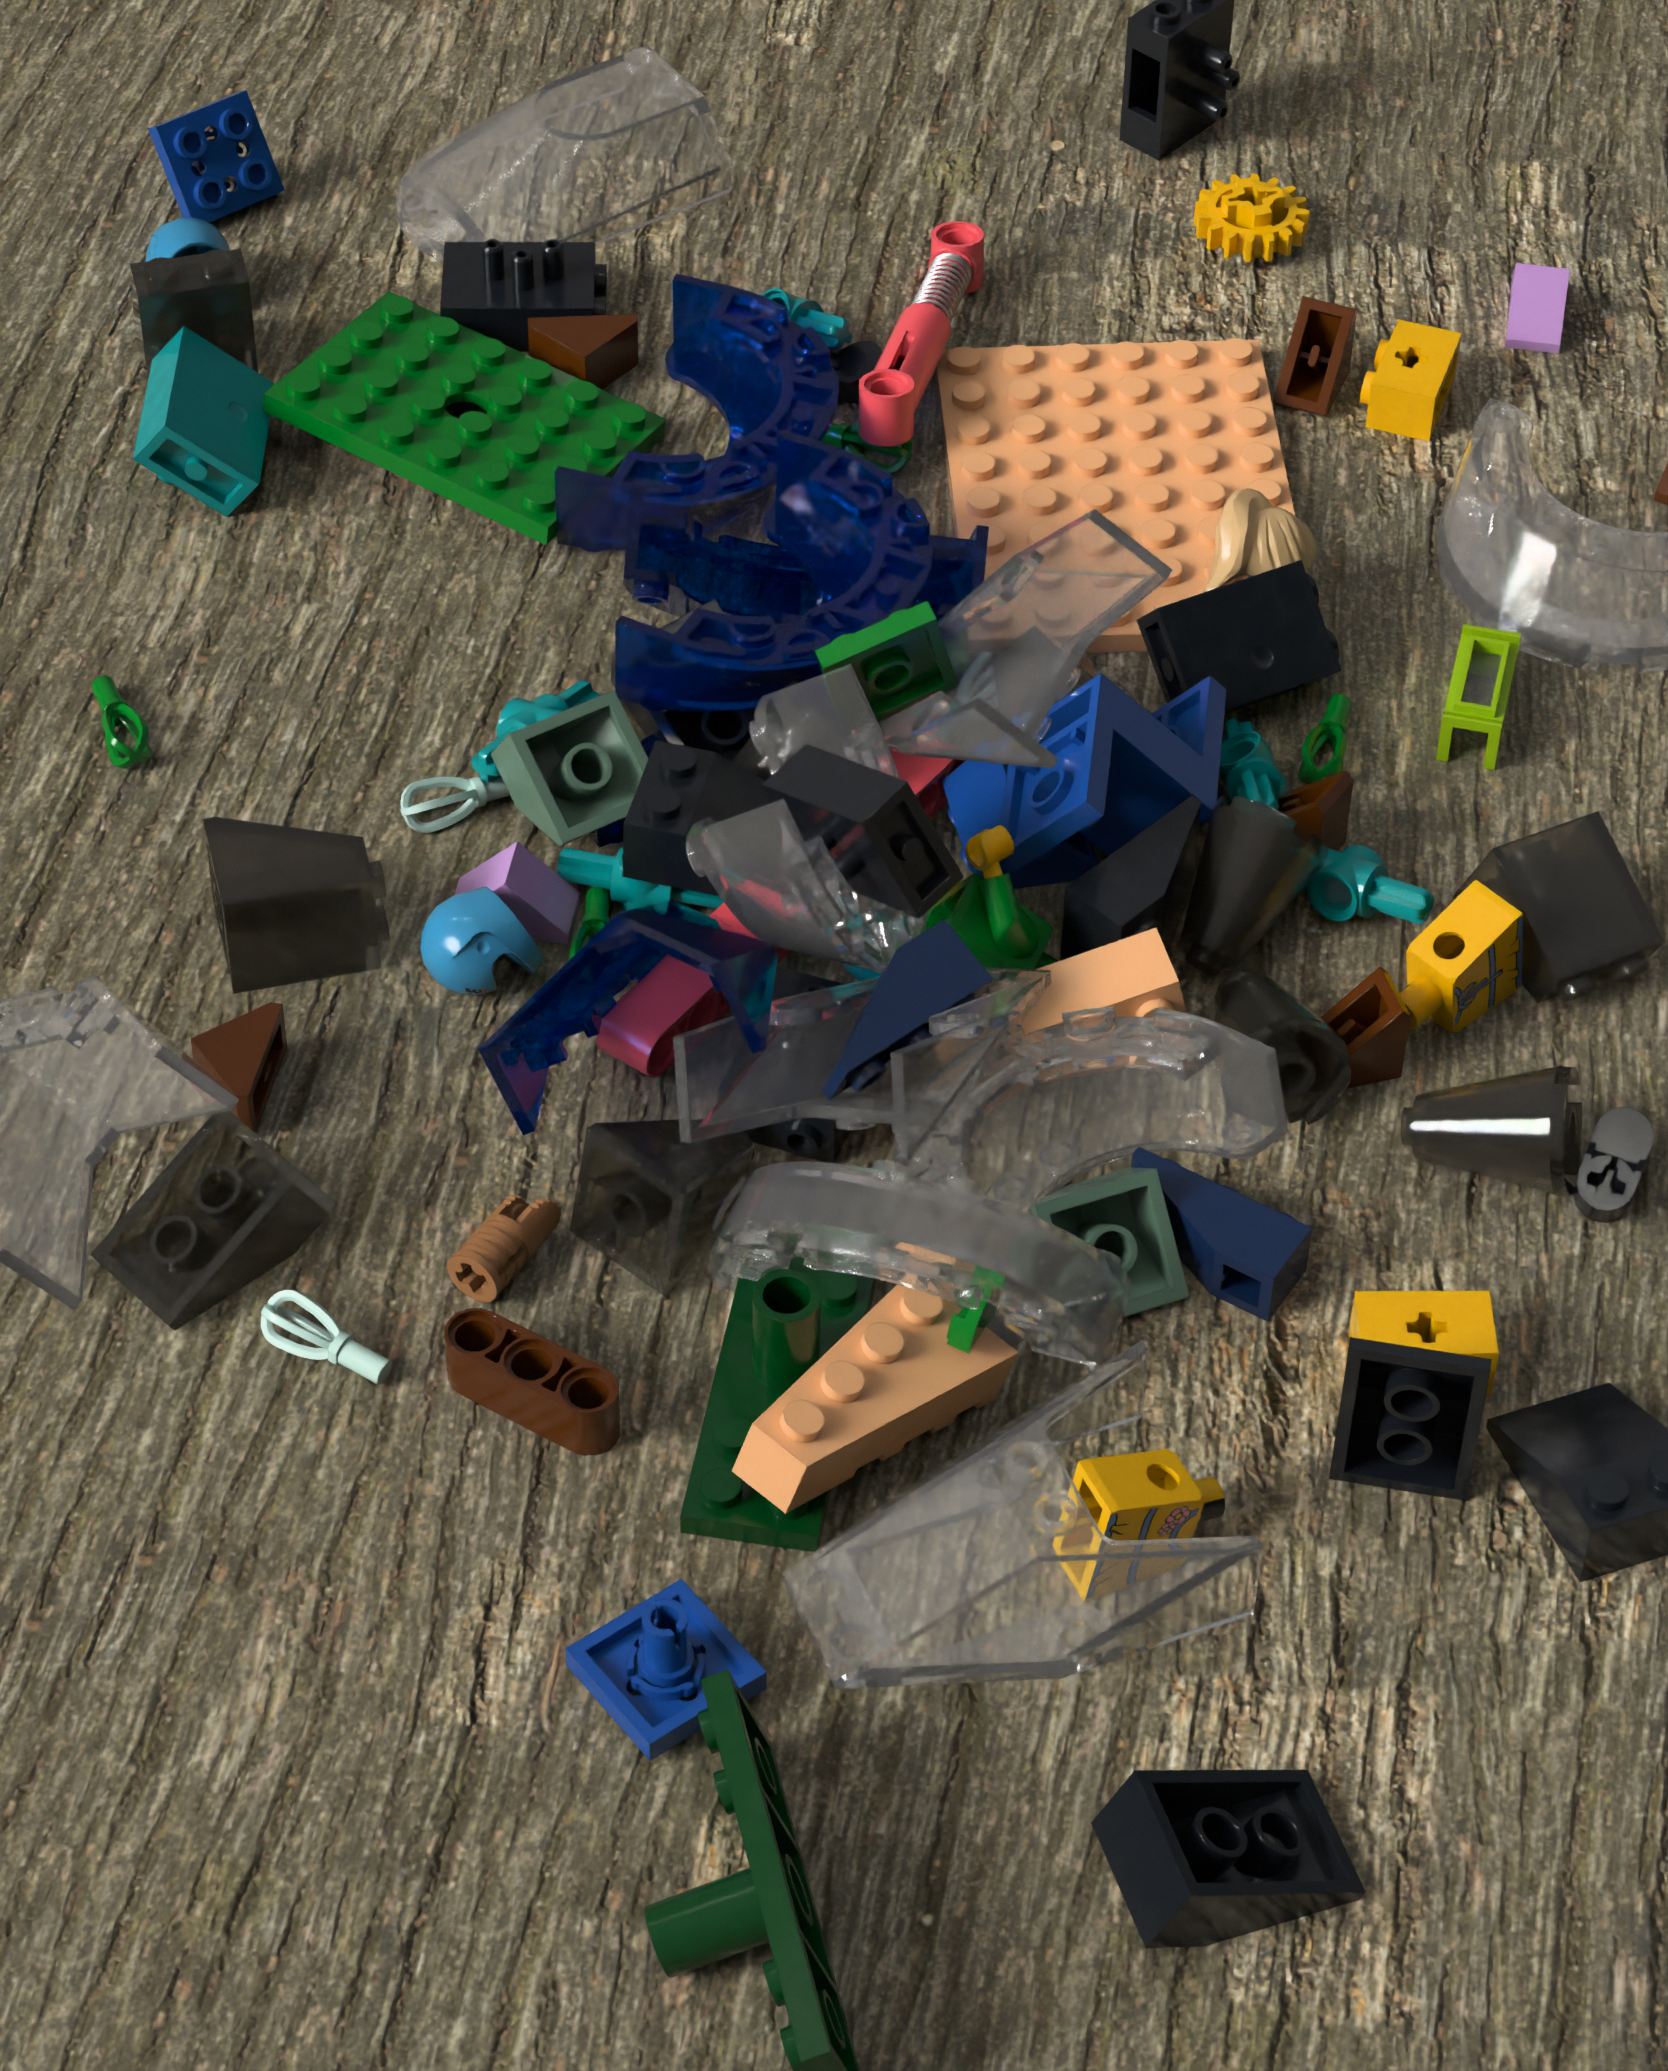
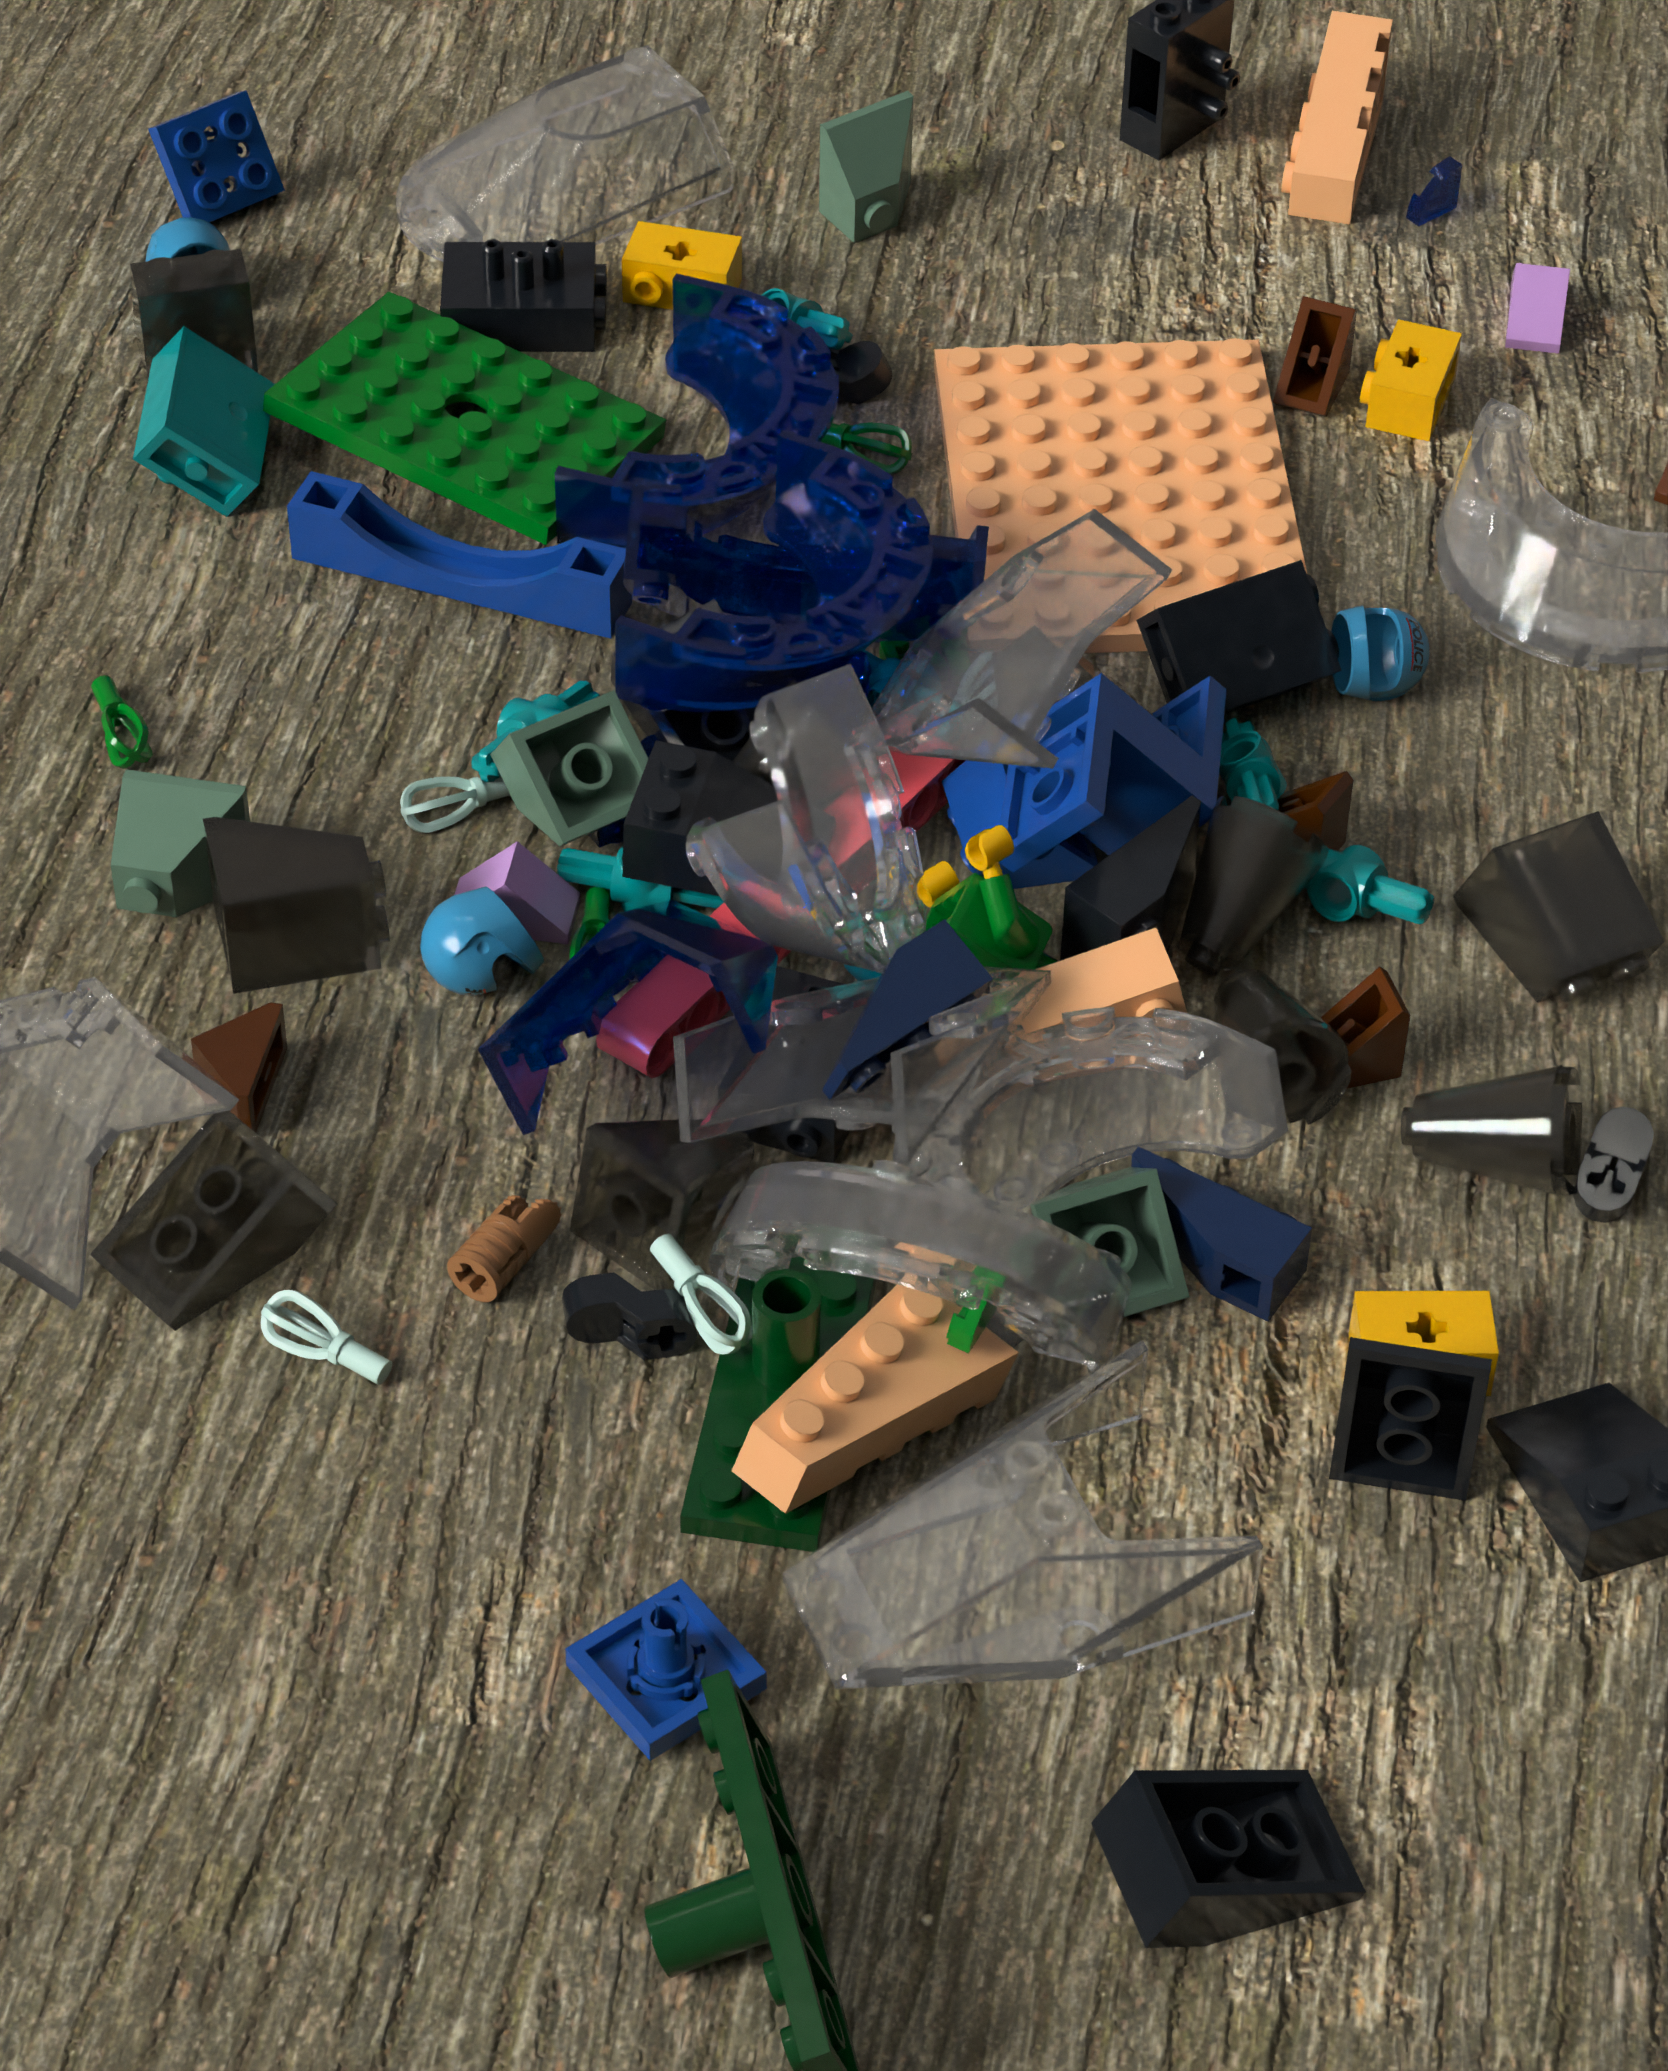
reddish brown beam [444,1308,620,1456] -> none
reddish brown slope [528,314,639,389] -> none
black piece [761,744,964,919] -> none
green plate [814,601,958,735] -> none
coral piece [859,221,984,447] -> none
yellow torso [1052,1449,1225,1601] -> none
yellow gear [1193,173,1310,263] -> none
tan hair [1204,488,1317,592] -> none
green piece [1298,694,1352,784] -> none
yellow torso [1399,880,1523,1032] -> none
lime window [1436,624,1521,770] -> none
none -> sand green slope [111,769,256,917]
none -> blue arch [287,471,632,639]
none -> black piece [562,1272,697,1360]
none -> yellow brick [622,221,742,318]
none -> light aqua piece [650,1234,752,1354]
none -> sand green slope [819,91,914,243]
none -> light nougat wedge [1281,11,1393,224]
none -> dark azure helmet [1331,605,1429,701]
none -> clear blue tile [1406,156,1463,226]

